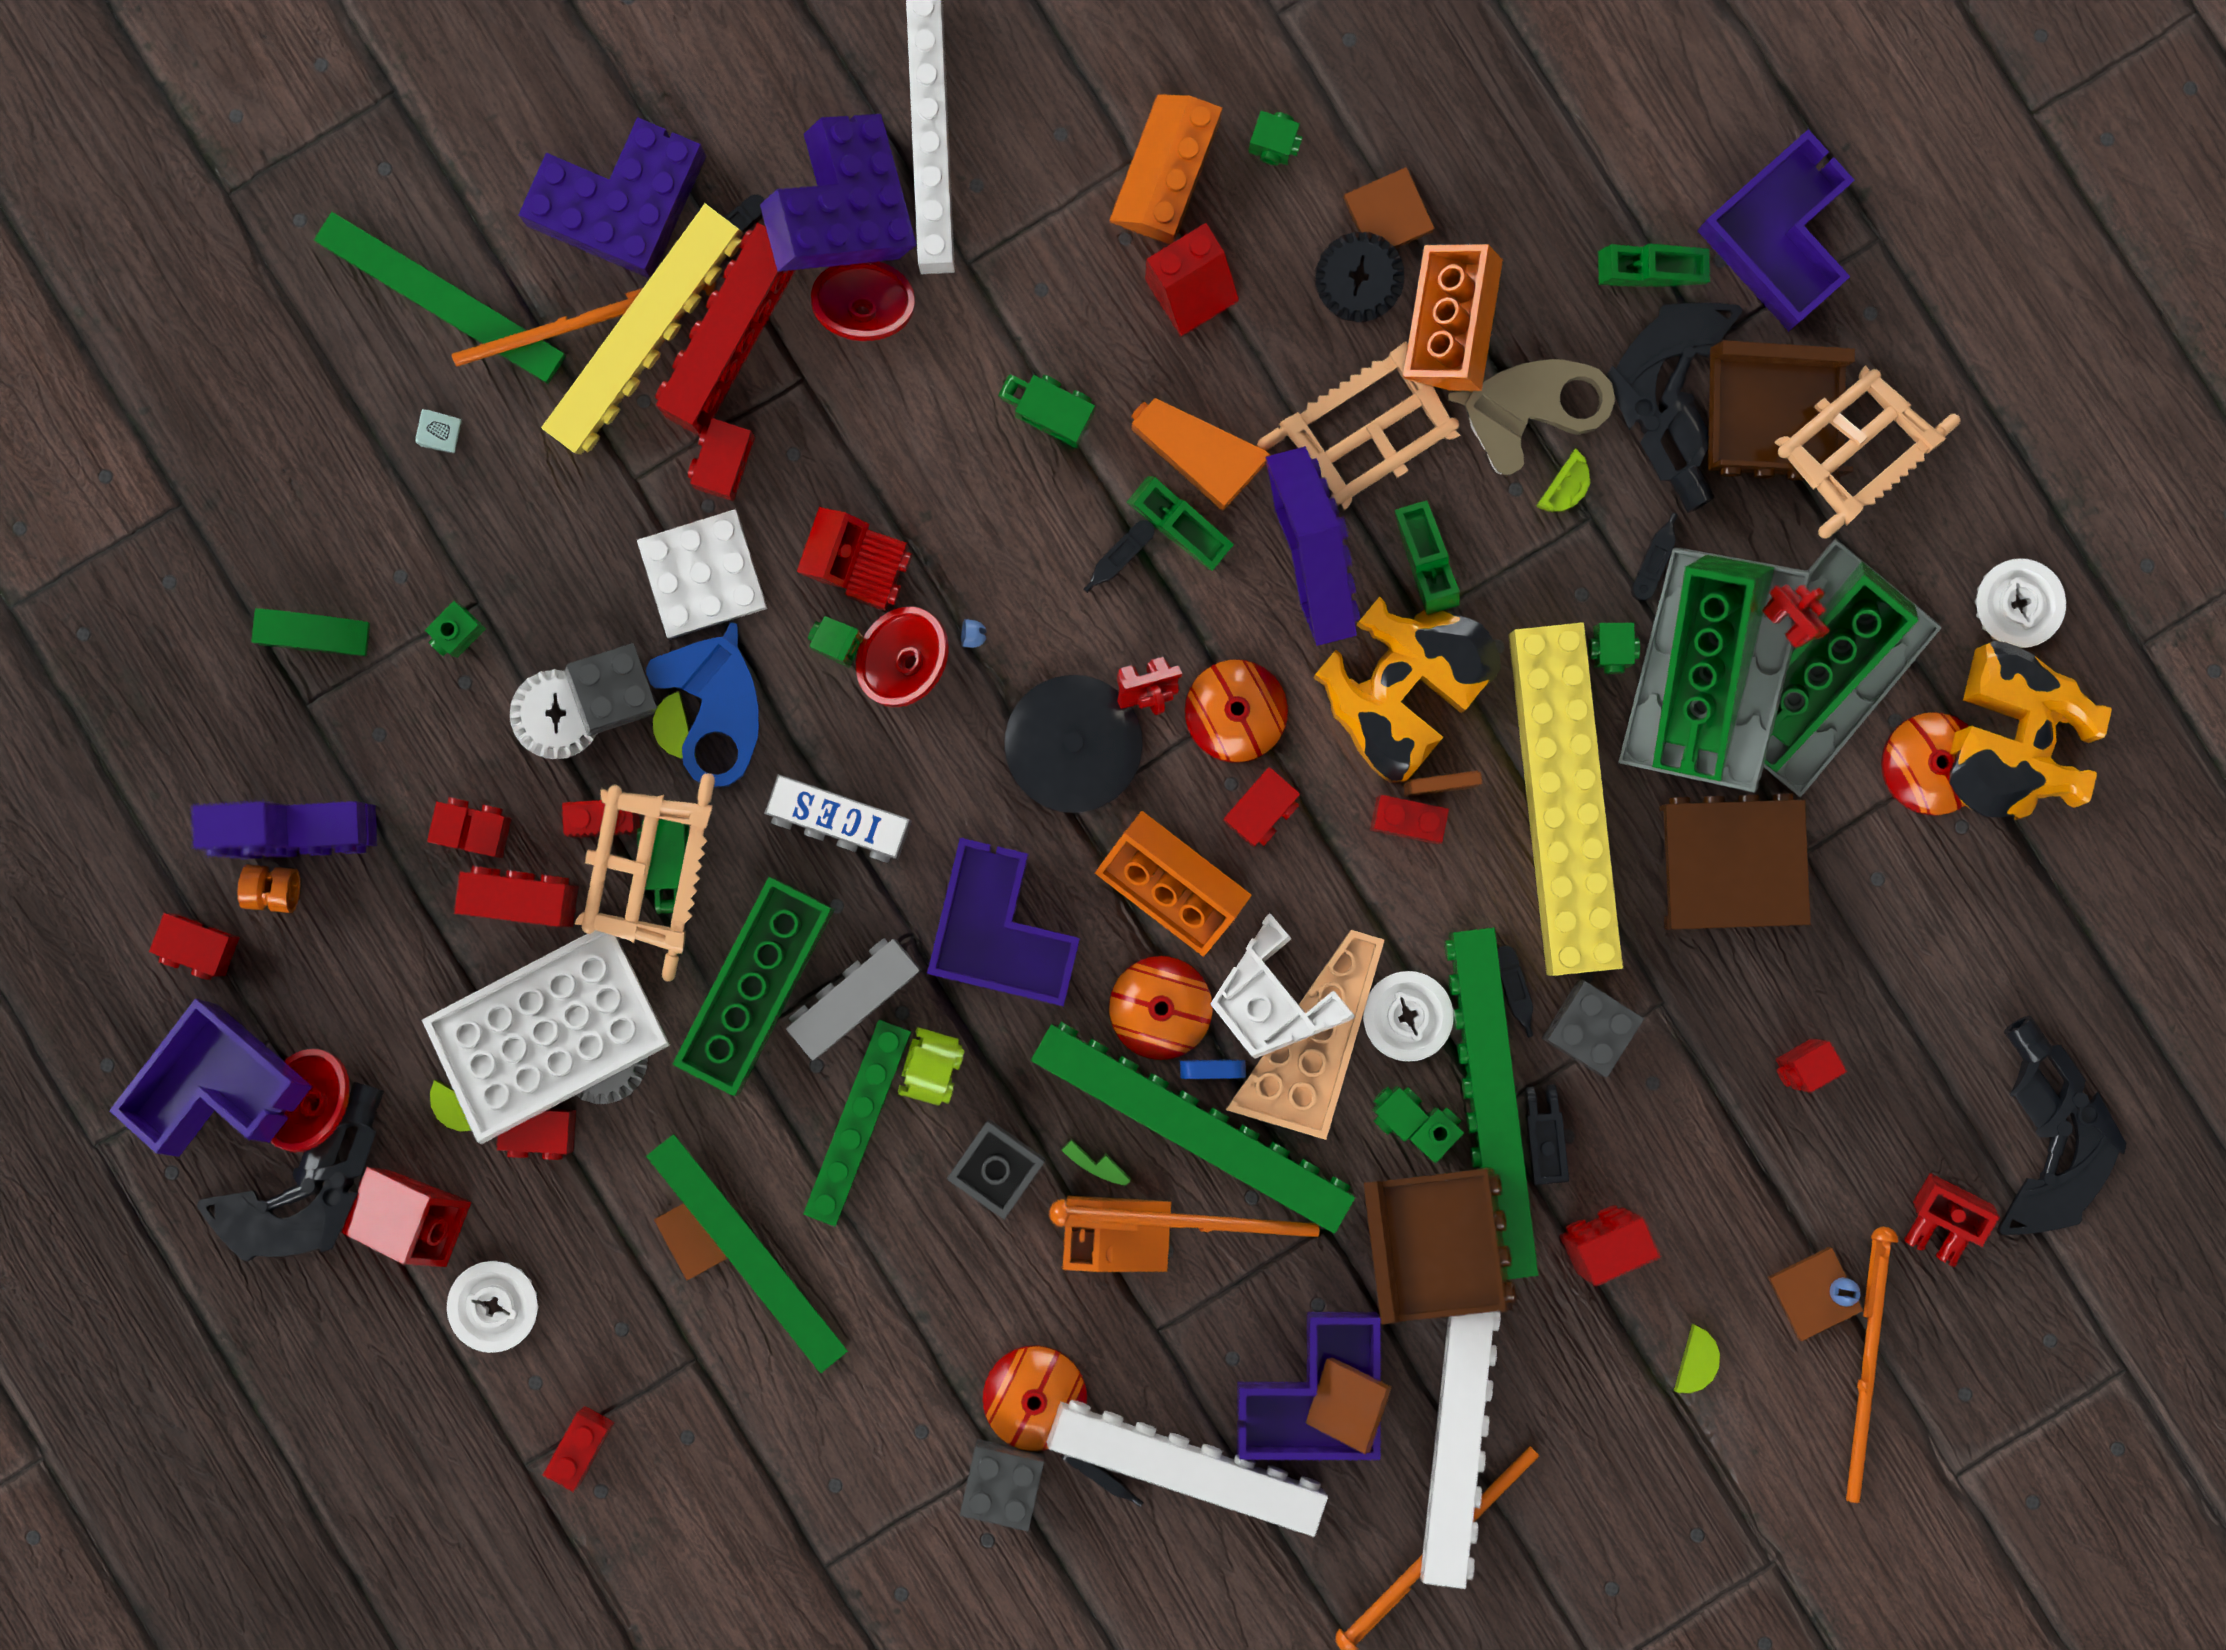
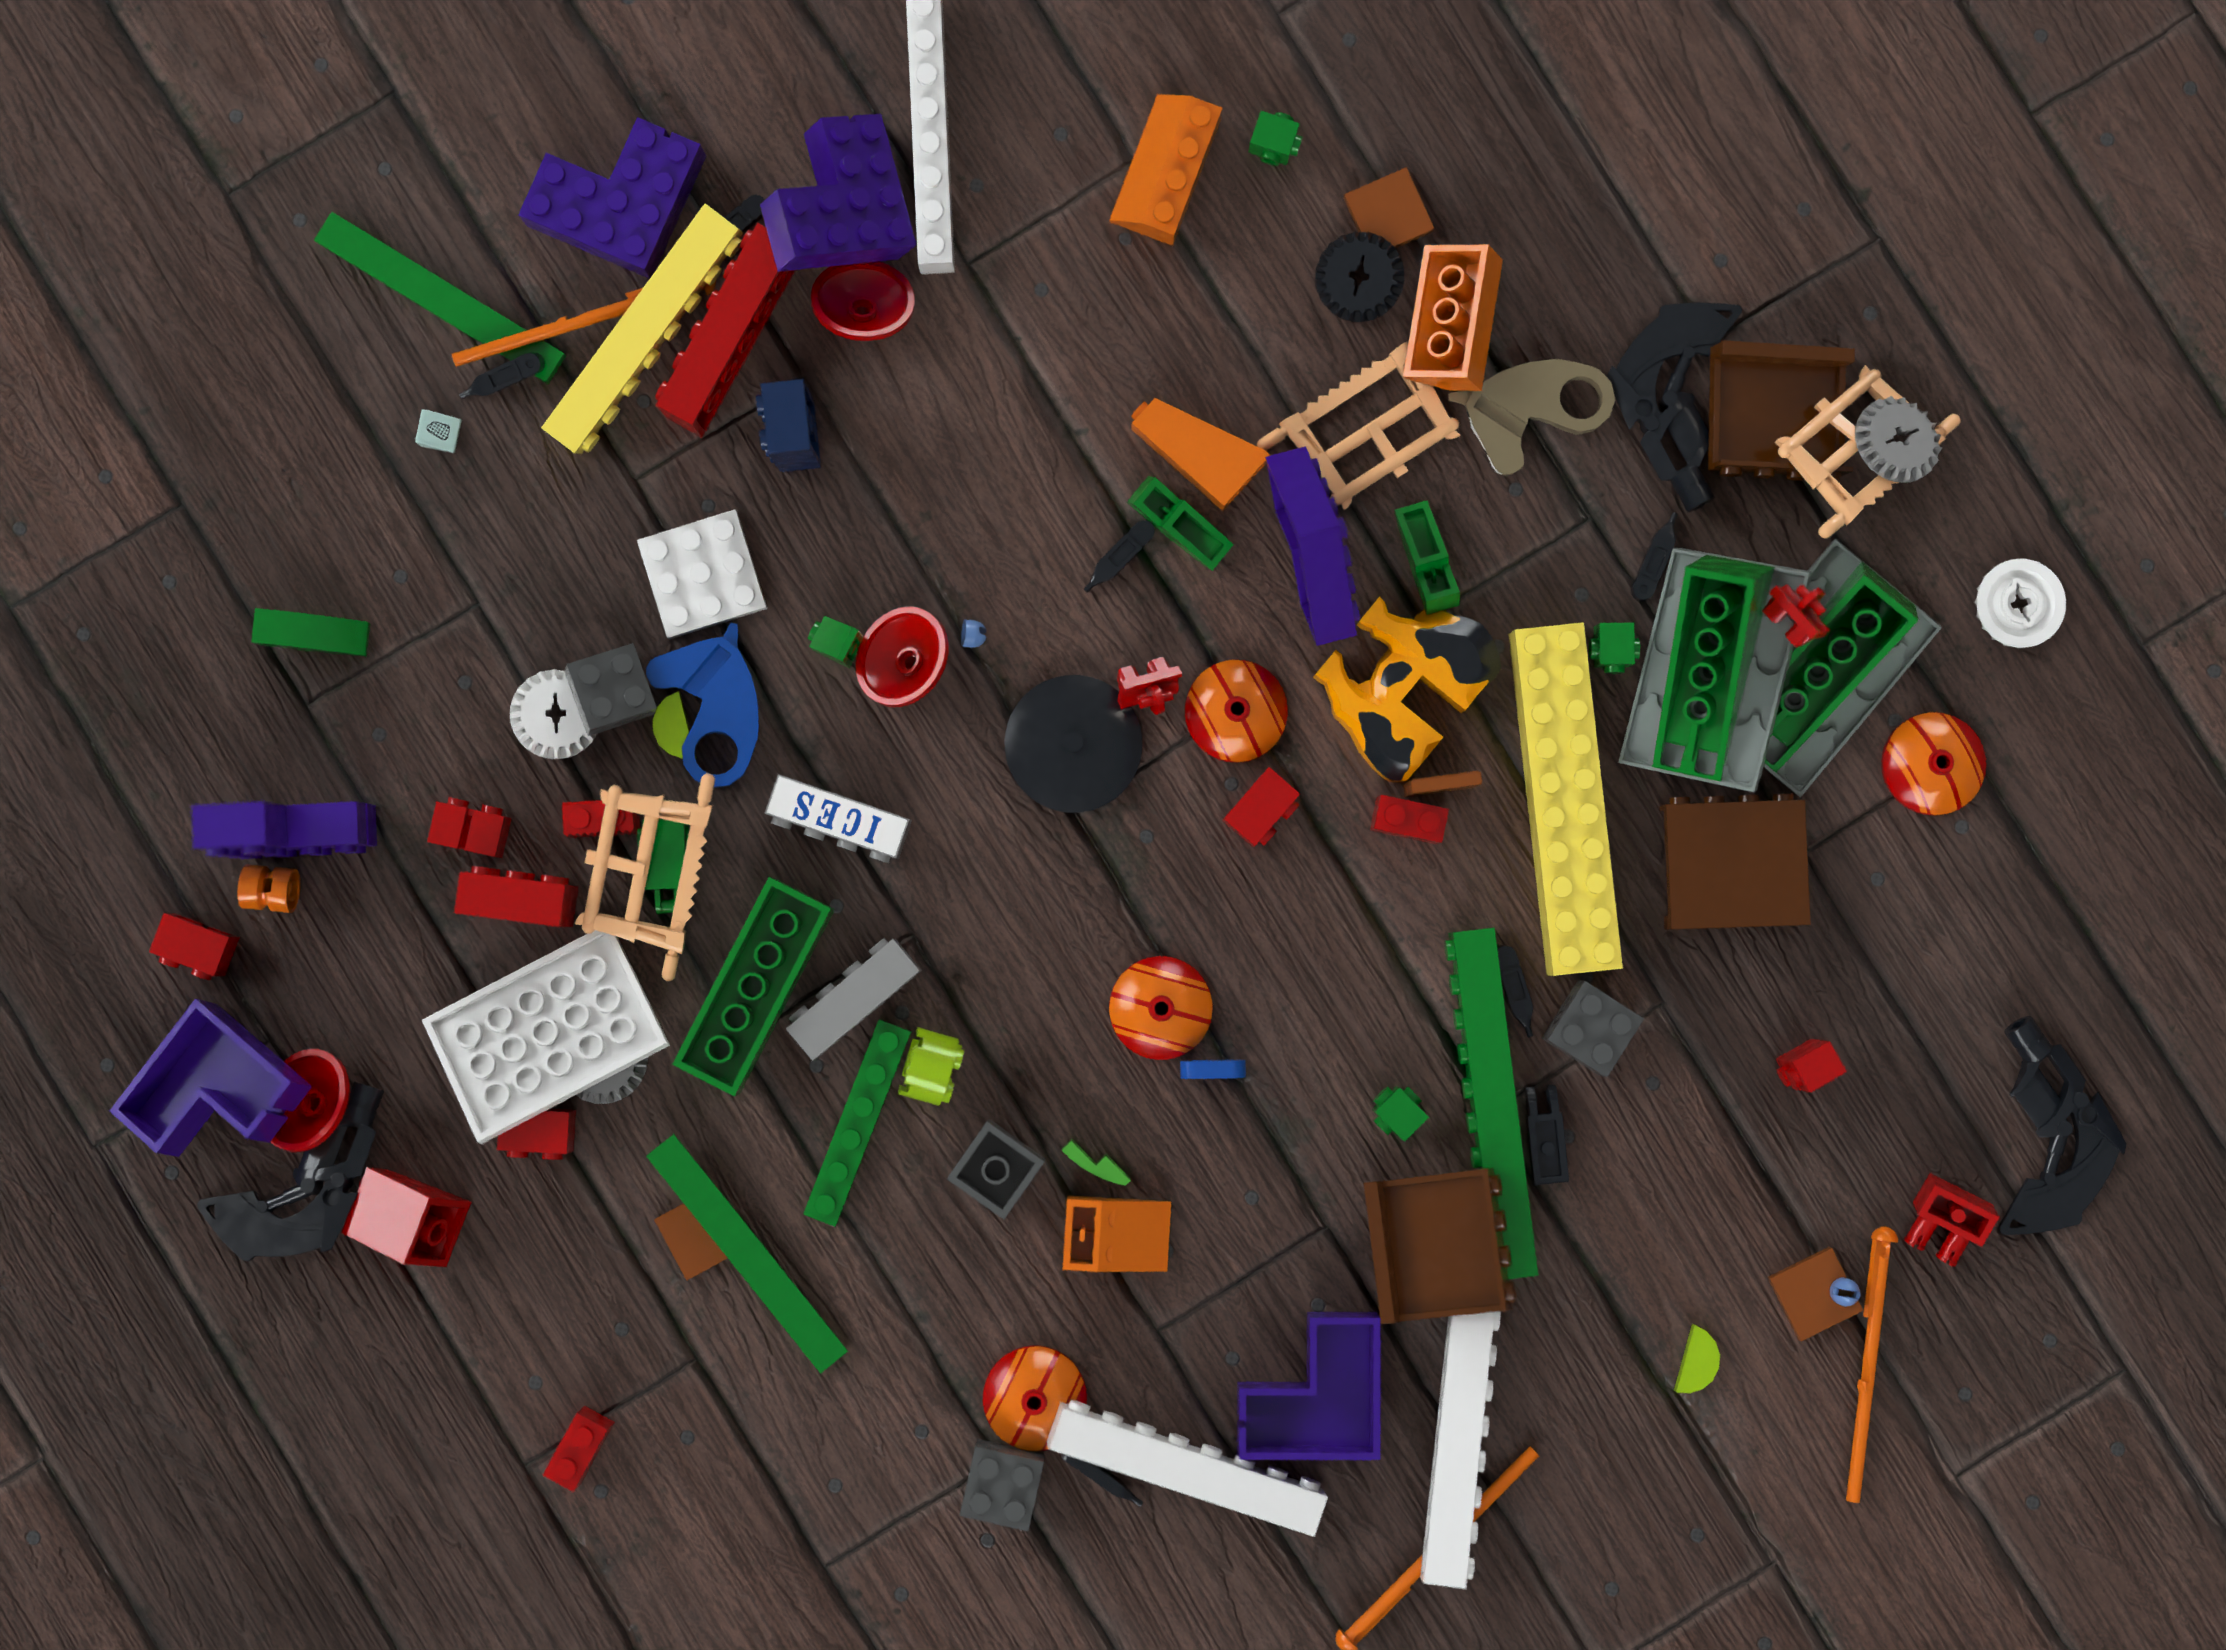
green brick [425,601,486,658] -> none
lime tile [430,1080,472,1131] -> none
white gear [447,1260,539,1353] -> none
red brick [688,418,755,502] -> none
red brick [796,507,870,589] -> none
red brick [845,530,912,611] -> none
dark purple piece [927,838,1080,1006] -> none
green brick [998,374,1095,449] -> none
green brick [1031,1021,1355,1234] -> none
orange bar [1049,1199,1320,1237] -> none
orange slope [1095,811,1252,957] -> none
red slope [1145,223,1239,337] -> none
white wing [1210,913,1356,1059] -> none
light nougat wing [1226,930,1385,1140] -> none
dark orange tile [1306,1357,1392,1454] -> none
white gear [1363,971,1454,1062] -> none
green brick [1408,1107,1464,1163] -> none
lime tile [1536,449,1590,512] -> none
red brick [1559,1205,1660,1286] -> none
green slope [1598,243,1710,286] -> none
dark purple piece [1697,129,1854,331] -> none
light orange animal [1949,641,2112,820] -> none
none -> black piece [459,352,545,399]
none -> dark blue brick [756,379,821,472]
none -> light grey gear [1855,396,1942,483]

